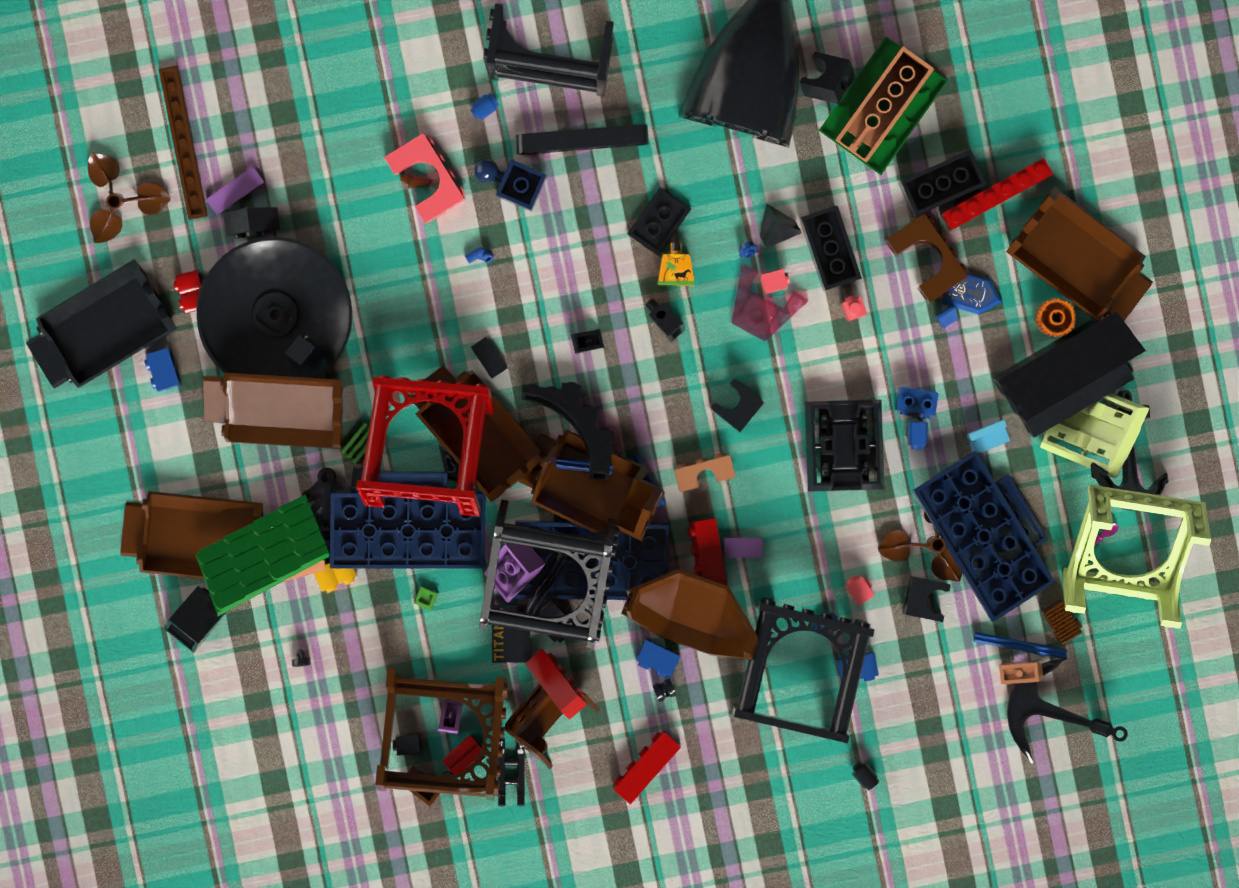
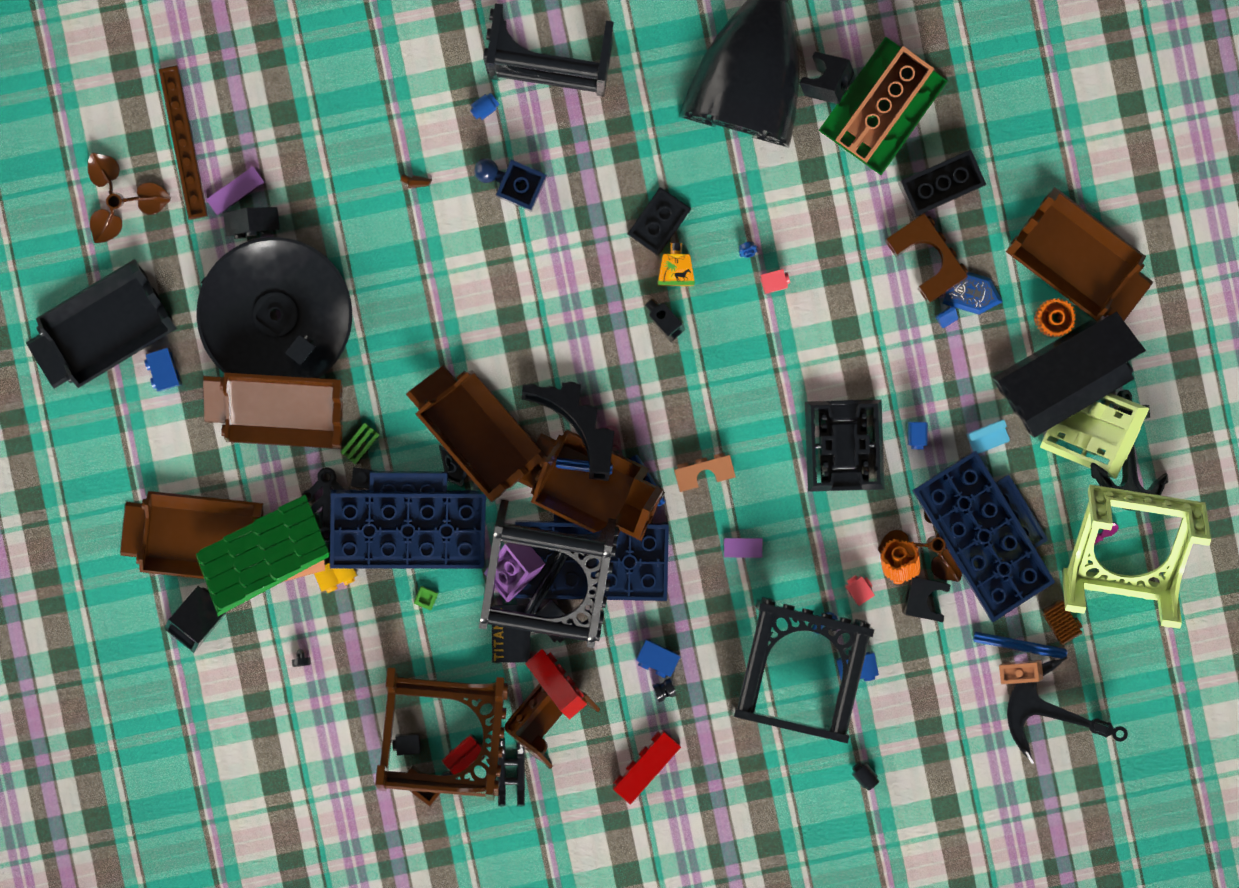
red brick [173,269,203,313] -> none
red arch [356,375,495,517] -> none
coral arch [384,133,465,224] -> none
medium lavender slope [438,699,463,734] -> none
blue arm [464,247,494,264] -> none
black tile [471,337,508,379] -> none
black beam [516,124,649,155] -> none
black slope [571,329,604,354] -> none
reddish brown panel [621,569,758,660] -> none
red brick [687,518,728,586] -> none
black piece [709,378,764,432] -> none
clear pink wing [731,264,808,342] -> none
black slope [760,203,801,248] -> none
black brick [799,205,862,292] -> none
coral brick [841,295,868,322] -> none
blue brick [895,387,939,419] -> none
red brick [940,158,1053,232] -> none
none -> orange brick [880,539,921,584]

